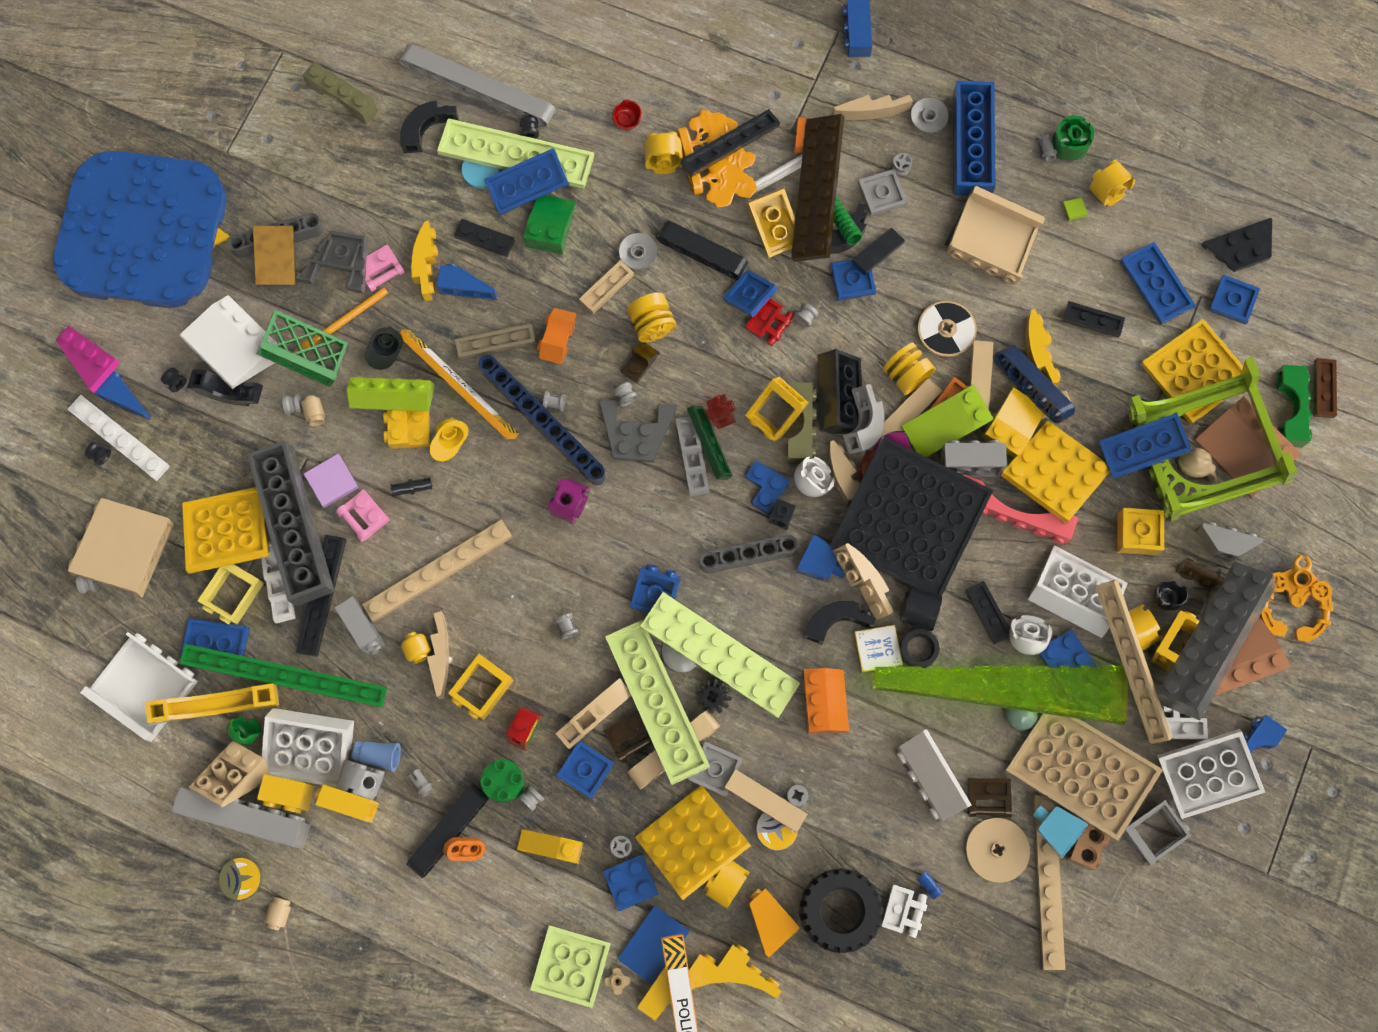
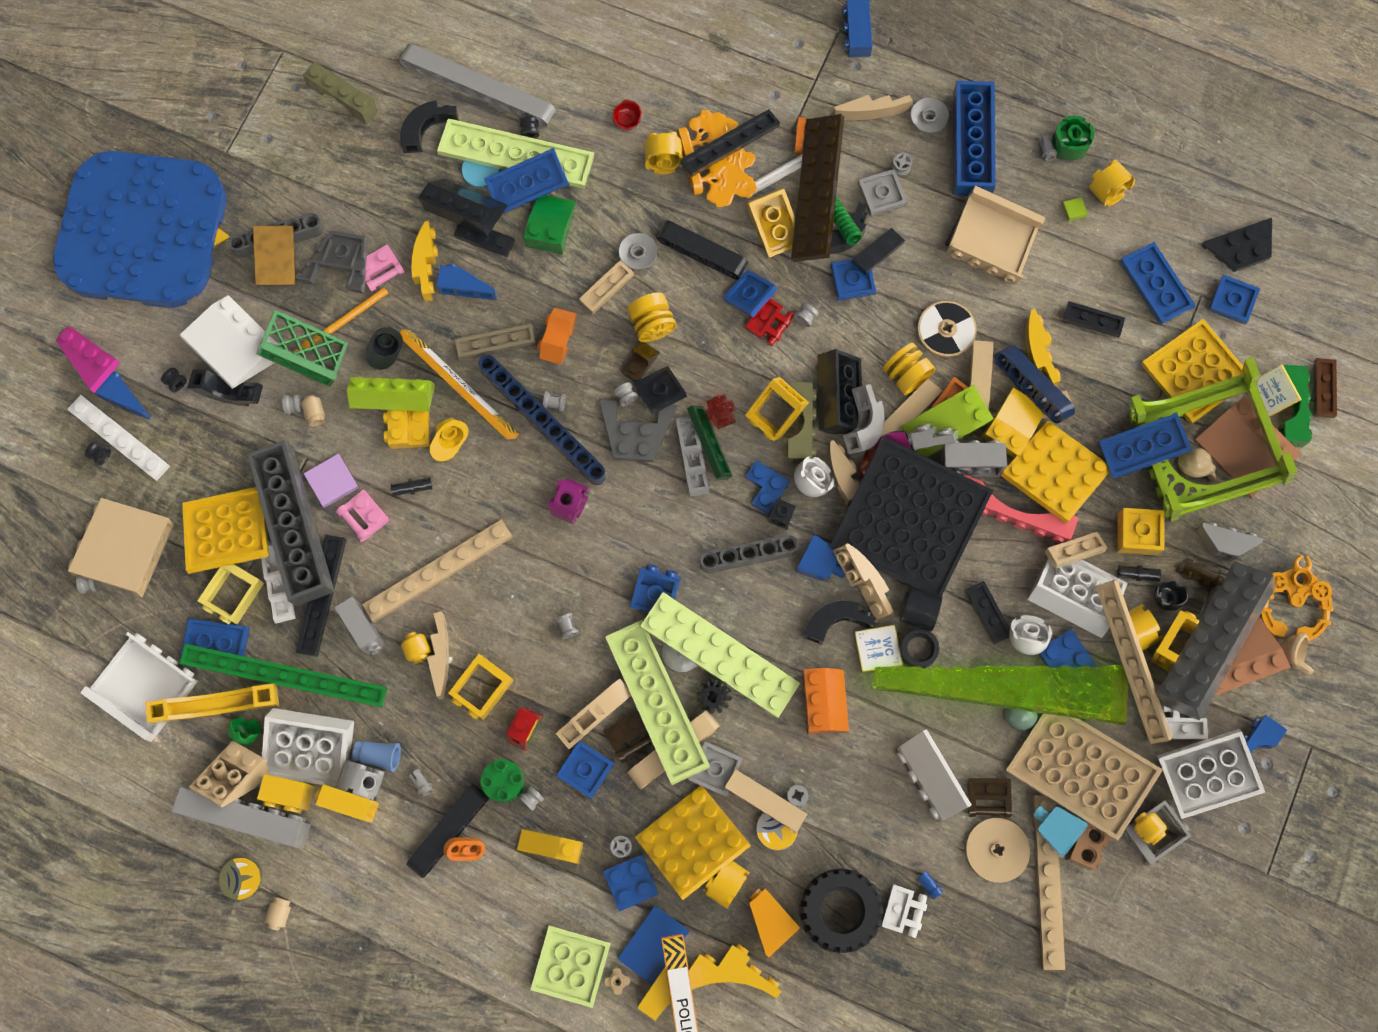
none -> black slope [418,179,507,236]
none -> black plate [633,366,687,415]
none -> light grey plate [908,423,958,450]
none -> tan plate [1045,532,1107,569]
none -> black pin [1117,565,1161,582]
none -> yellow head [1134,812,1167,845]
none -> white tile [1257,365,1302,417]
none -> tan hat [1280,632,1314,675]

